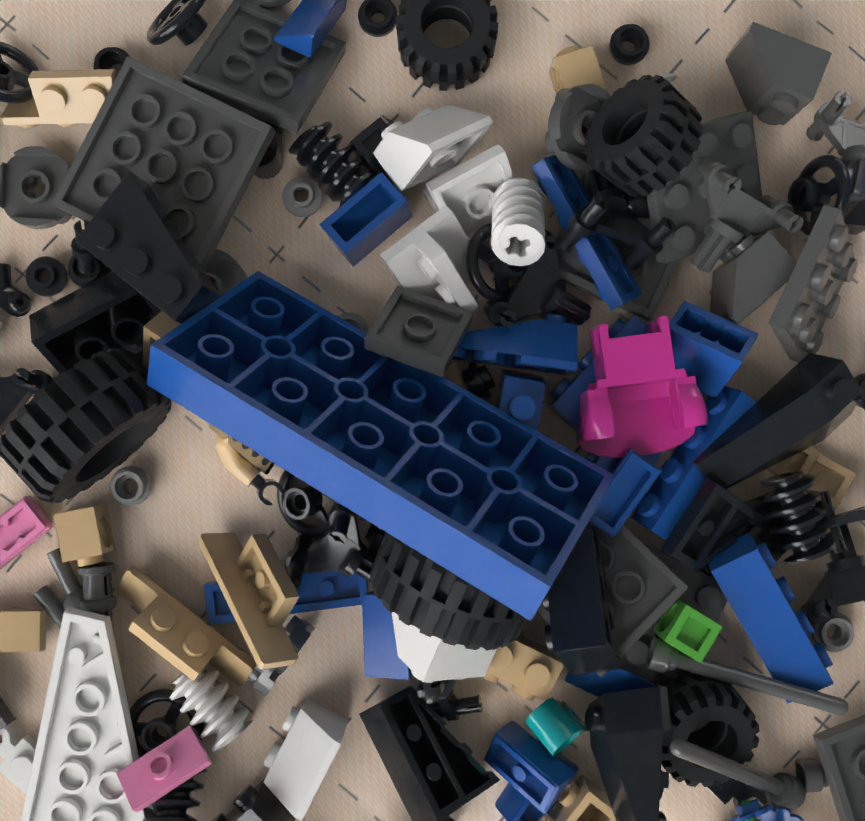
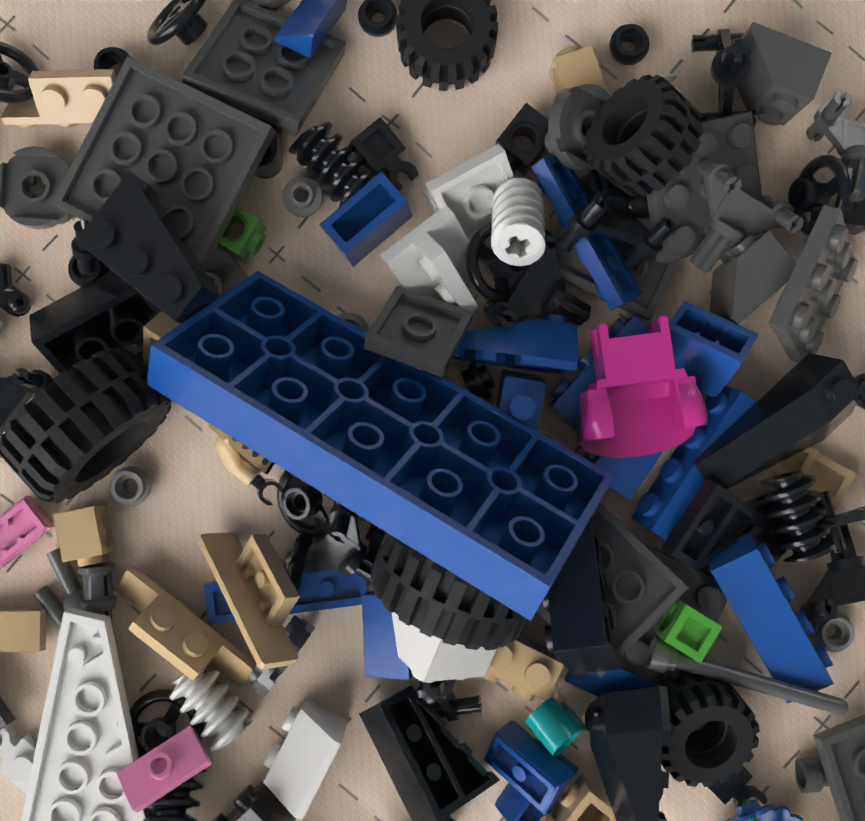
black plate [26,256,68,297] -> none
white slope [373,104,493,193] -> none
blue tile [589,448,662,538] -> none
dark grey piece [670,738,806,810] -> none
none -> bright green brick [218,207,266,261]
none -> black brick [495,103,549,176]
none -> black axle [691,29,756,127]

